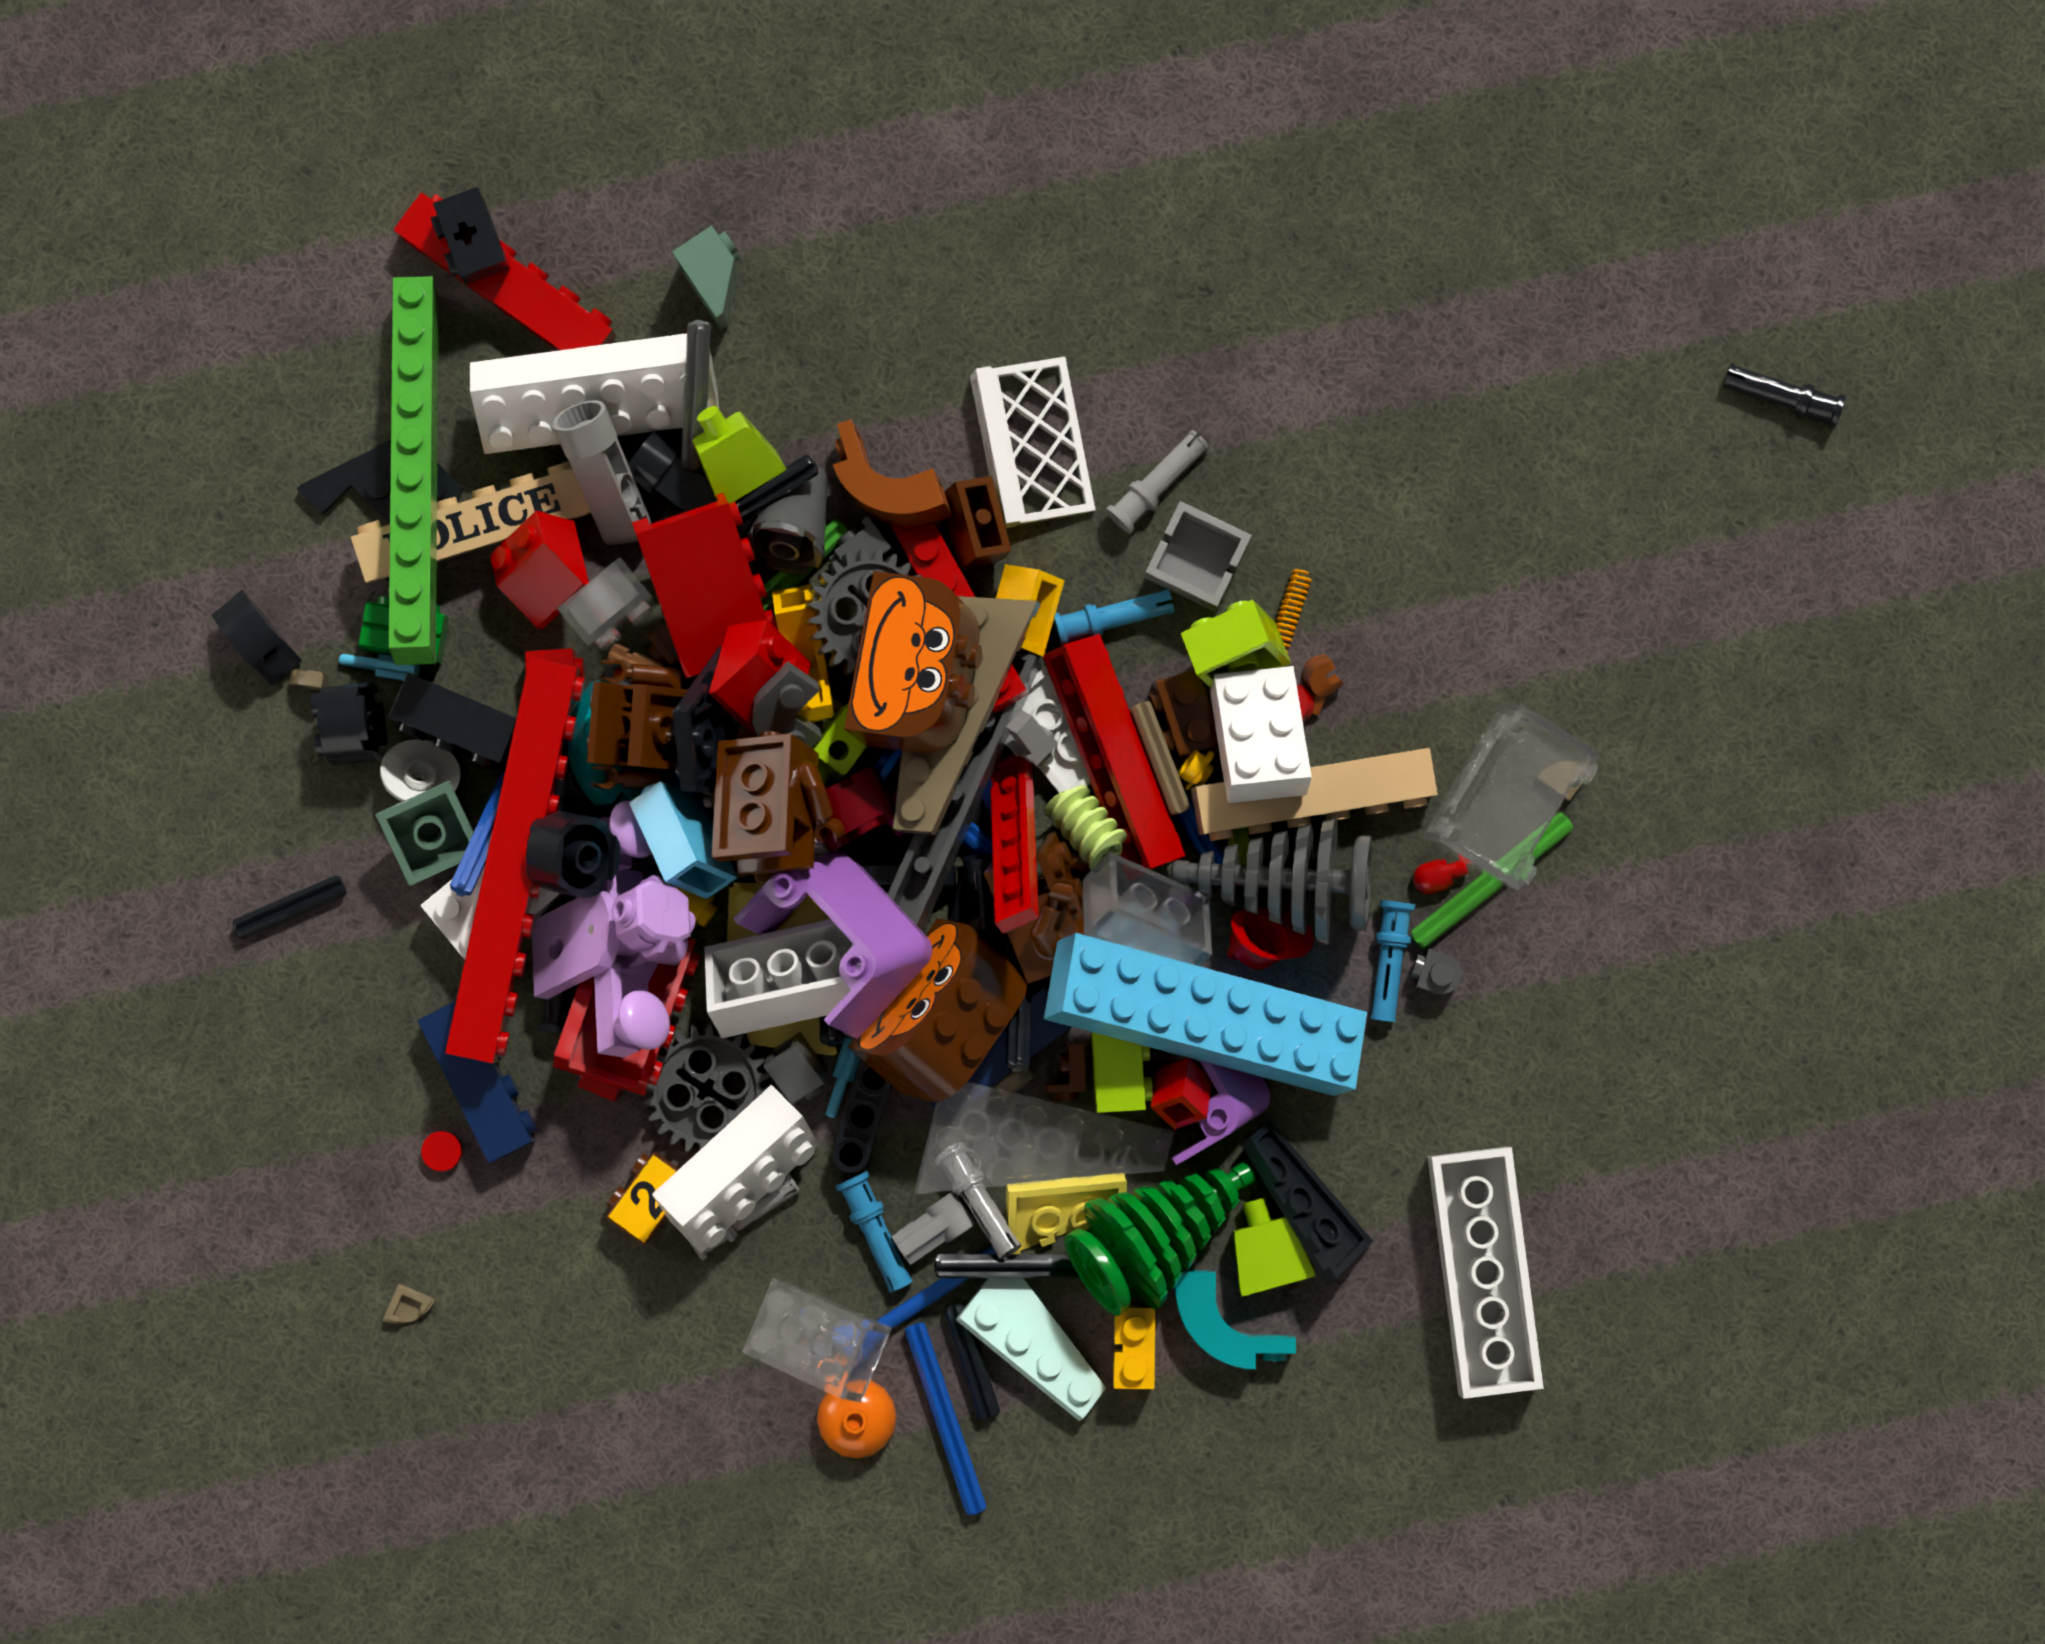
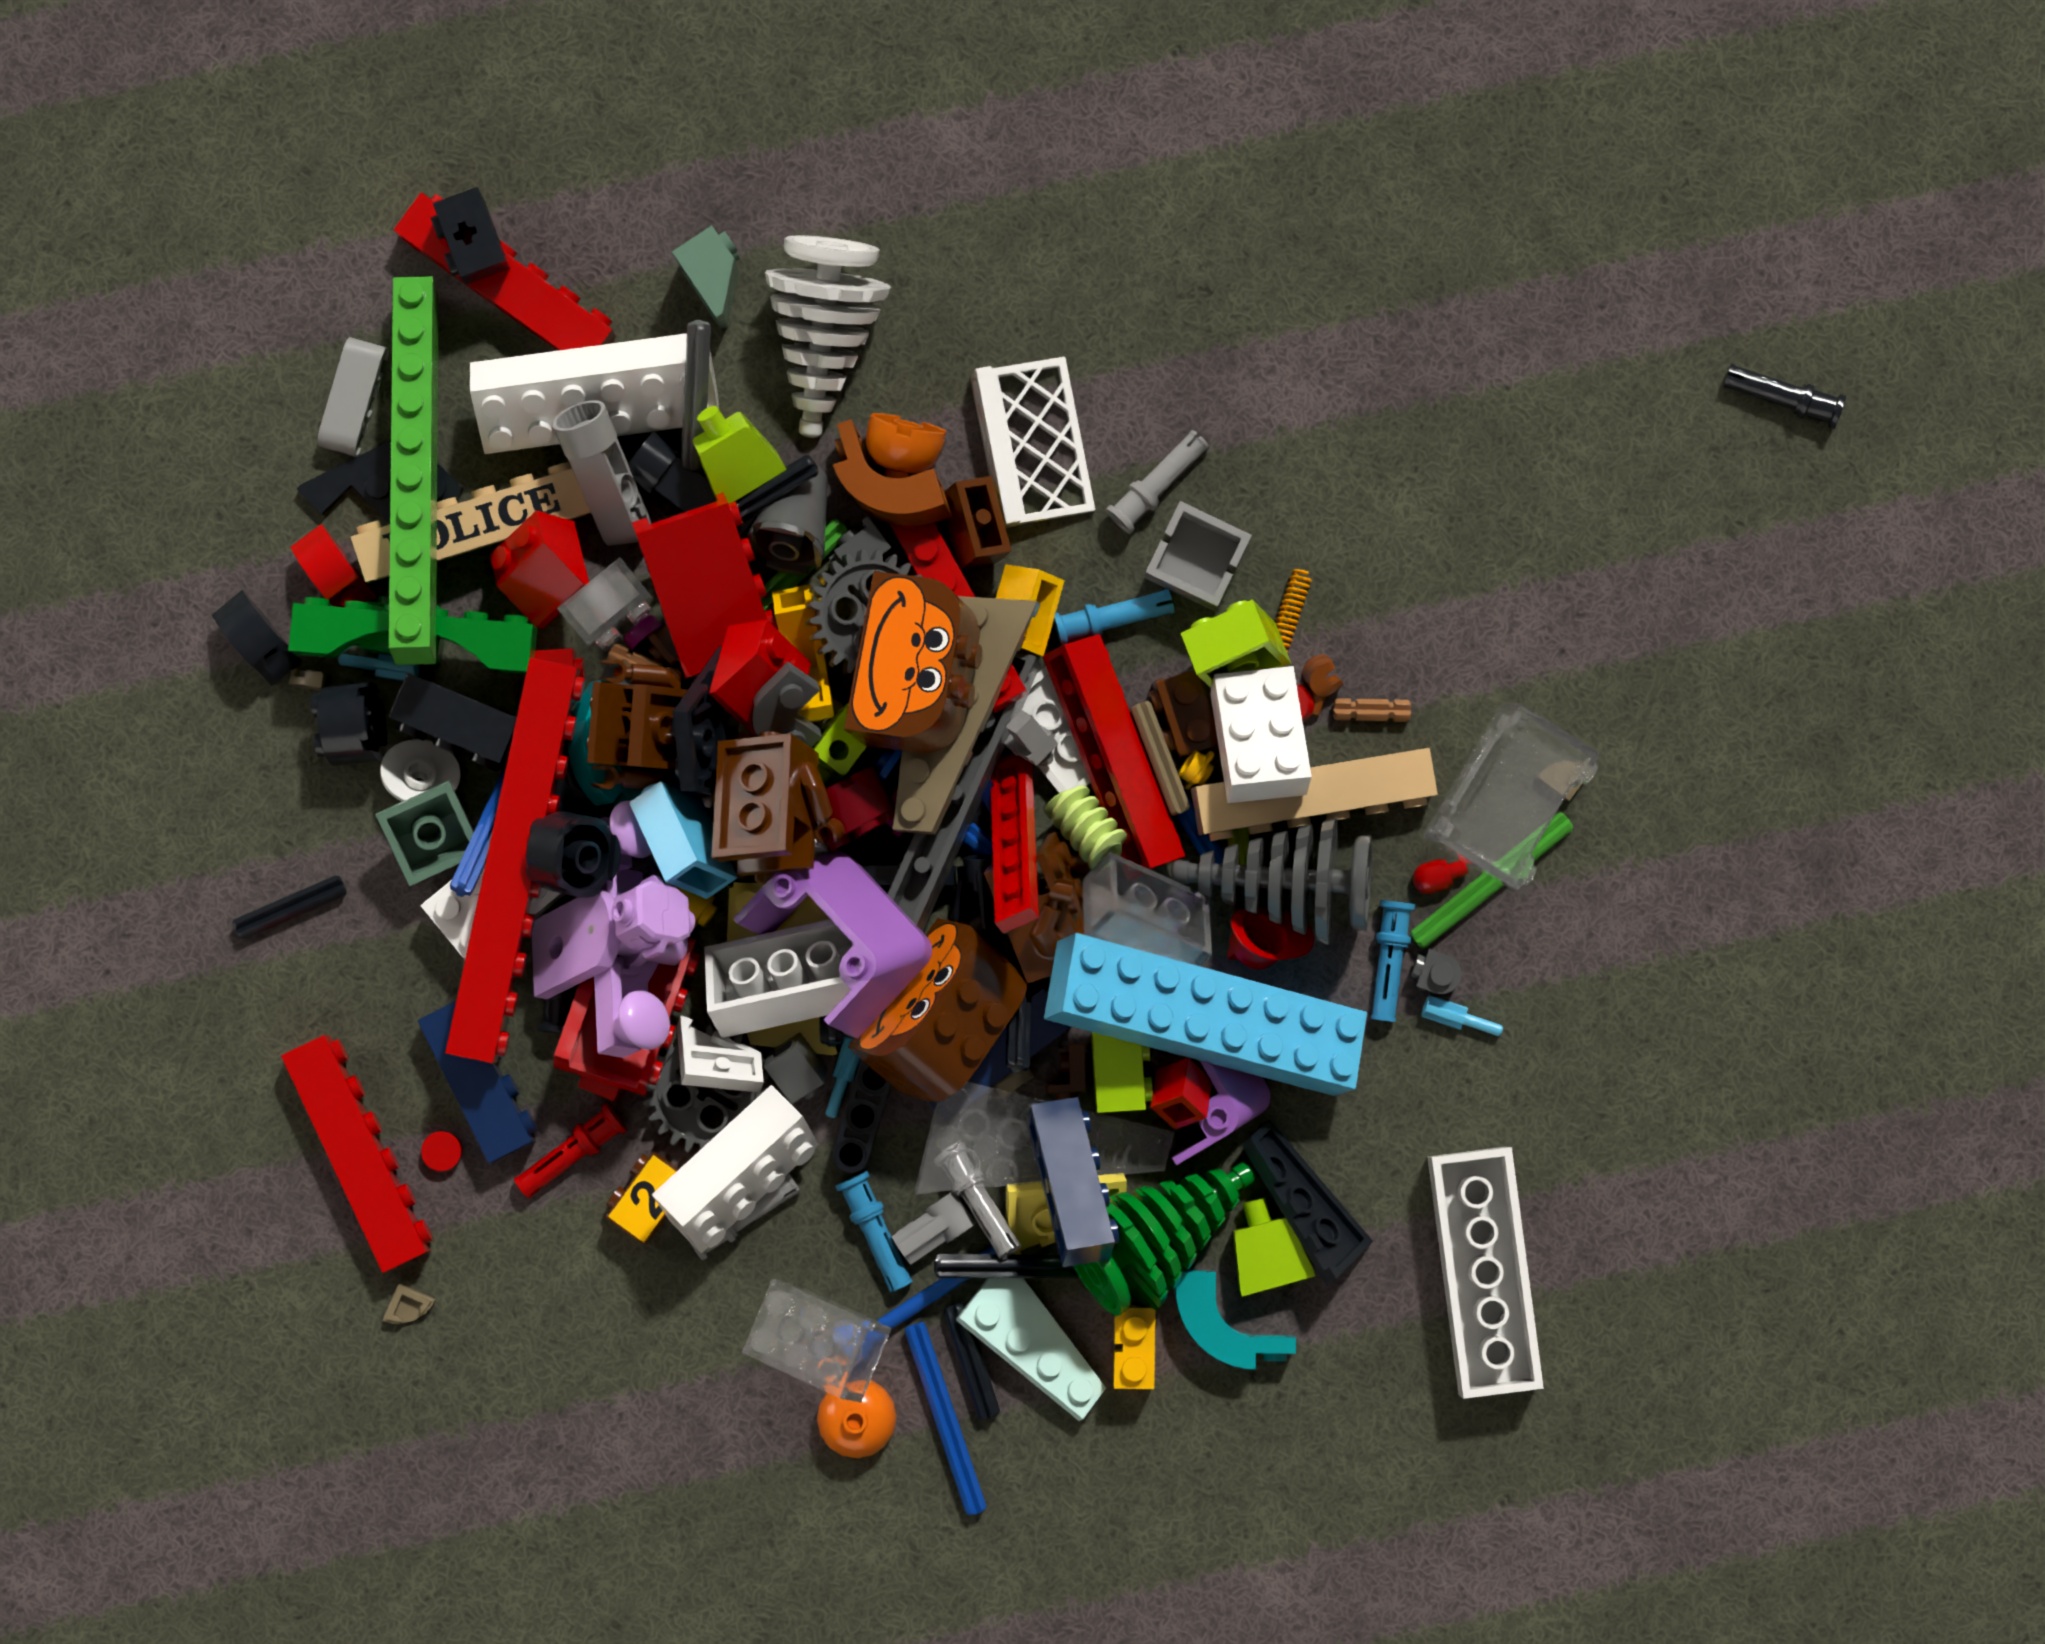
none -> red brick [281,1035,433,1273]
none -> green arch [288,597,538,675]
none -> red brick [290,524,377,607]
none -> light grey beam [317,337,389,457]
none -> red pin [514,1102,628,1199]
none -> magenta tile [623,615,662,652]
none -> white wing [677,1016,764,1093]
none -> white plant [765,235,891,438]
none -> orange cylinder [865,413,946,478]
none -> brick [1027,1097,1119,1267]
none -> medium nougat axle [1333,698,1411,722]
none -> medium azure axle [1422,994,1503,1036]

